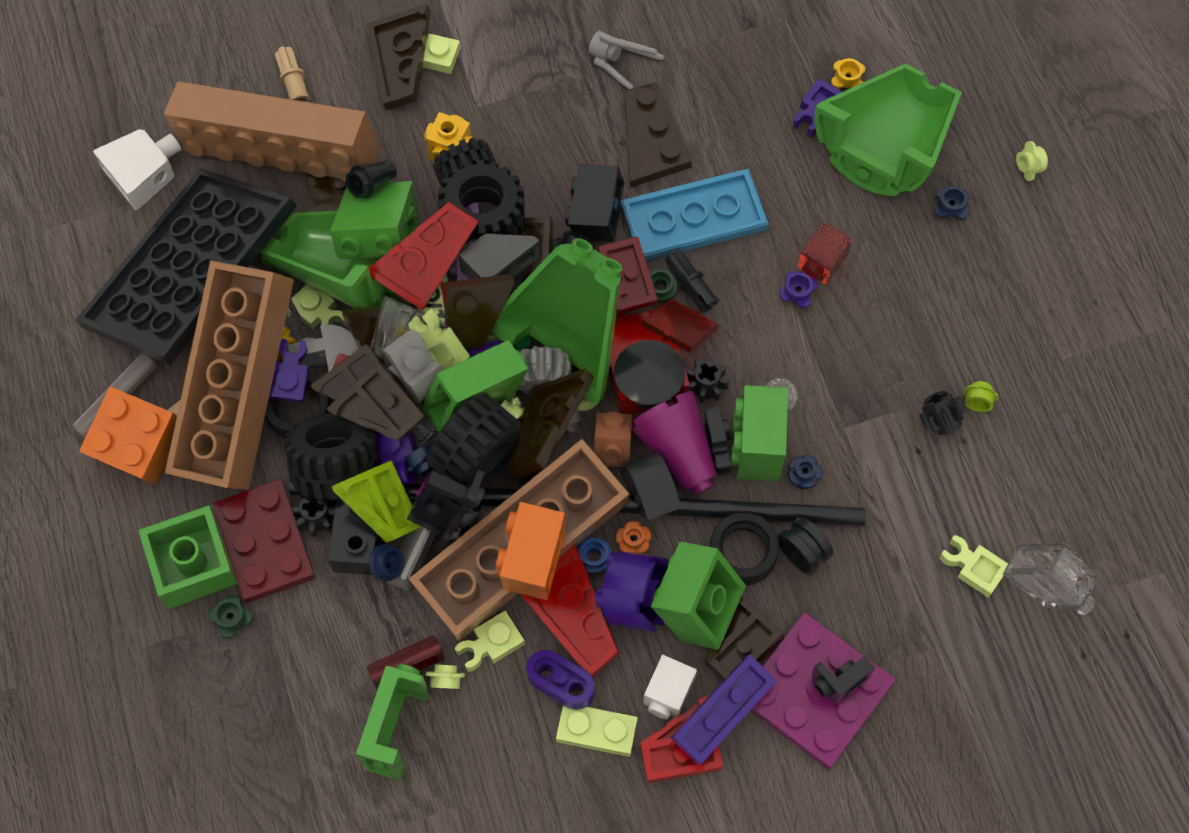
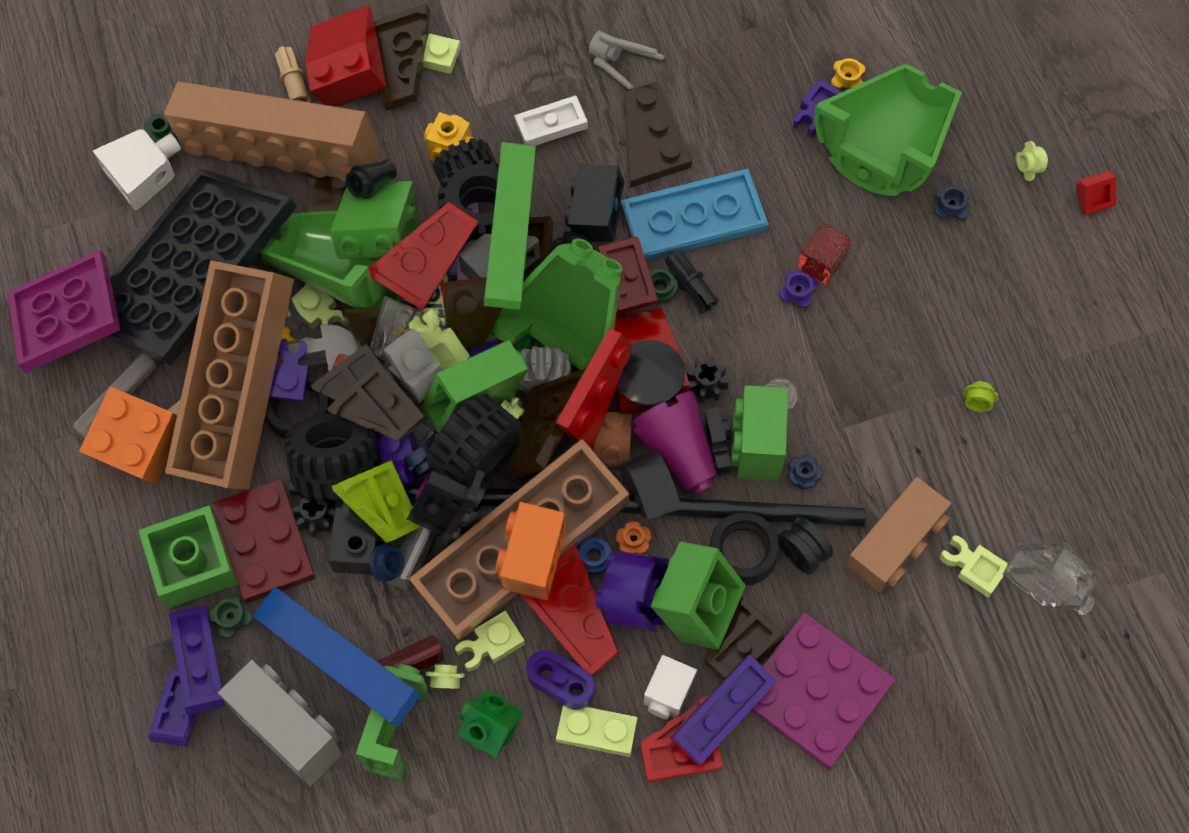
clear red piece [641,299,719,353] -> none
black bracket [812,656,875,705] -> none
black gear [919,391,966,435] -> none
none -> magenta plate [7,250,120,373]
none -> dark green plate [144,113,176,143]
none -> dark purple plate [148,669,199,747]
none -> dark purple plate [169,605,225,715]
none -> light grey brick [218,659,343,787]
none -> blue tile [252,587,421,727]
none -> red slope [306,5,386,107]
none -> green brick [457,690,524,758]
none -> bright green tile [484,142,536,310]
none -> white plate [514,95,588,146]
none -> red wing [556,328,632,450]
none -> medium nougat brick [845,477,952,593]
none -> red tile [1076,171,1116,215]

